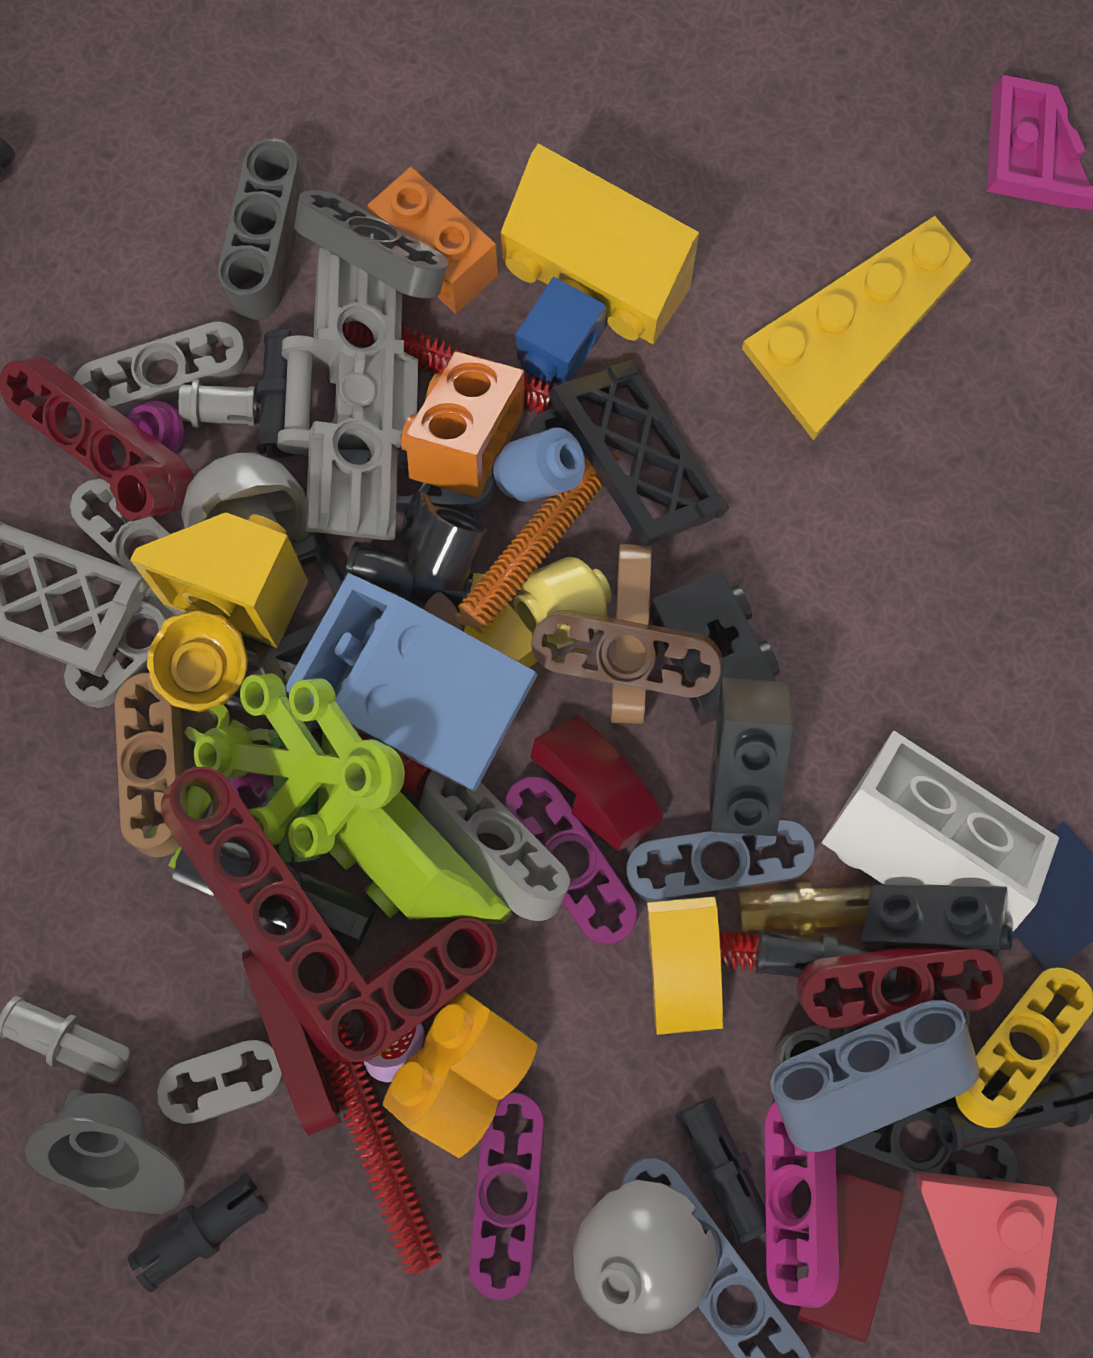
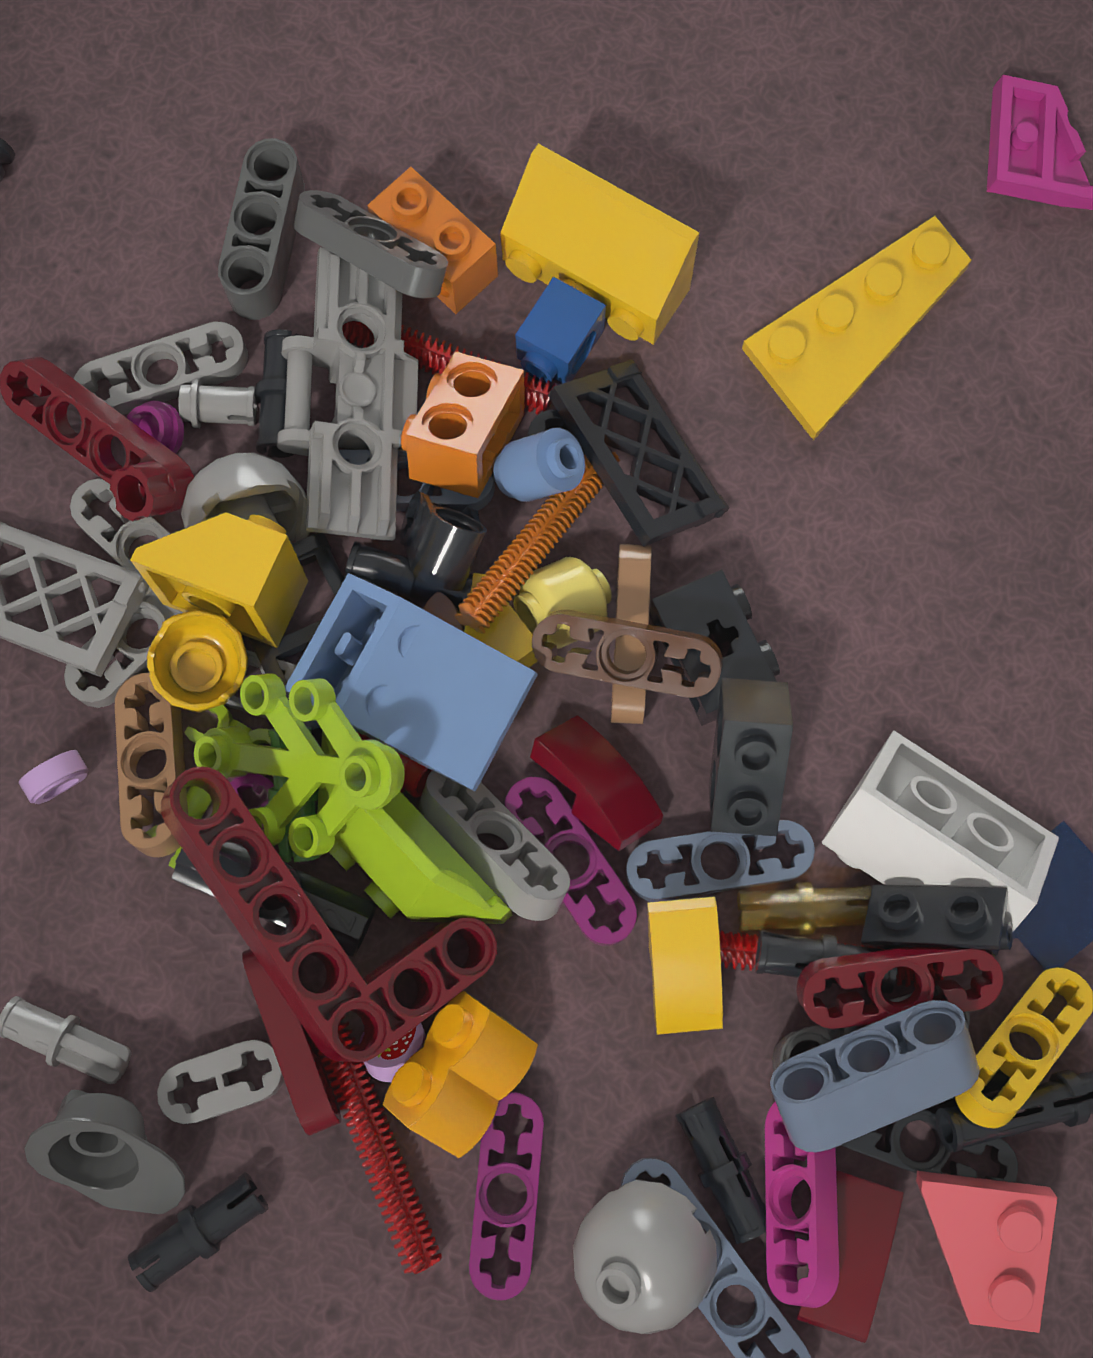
none -> lavender tile [18,750,89,804]

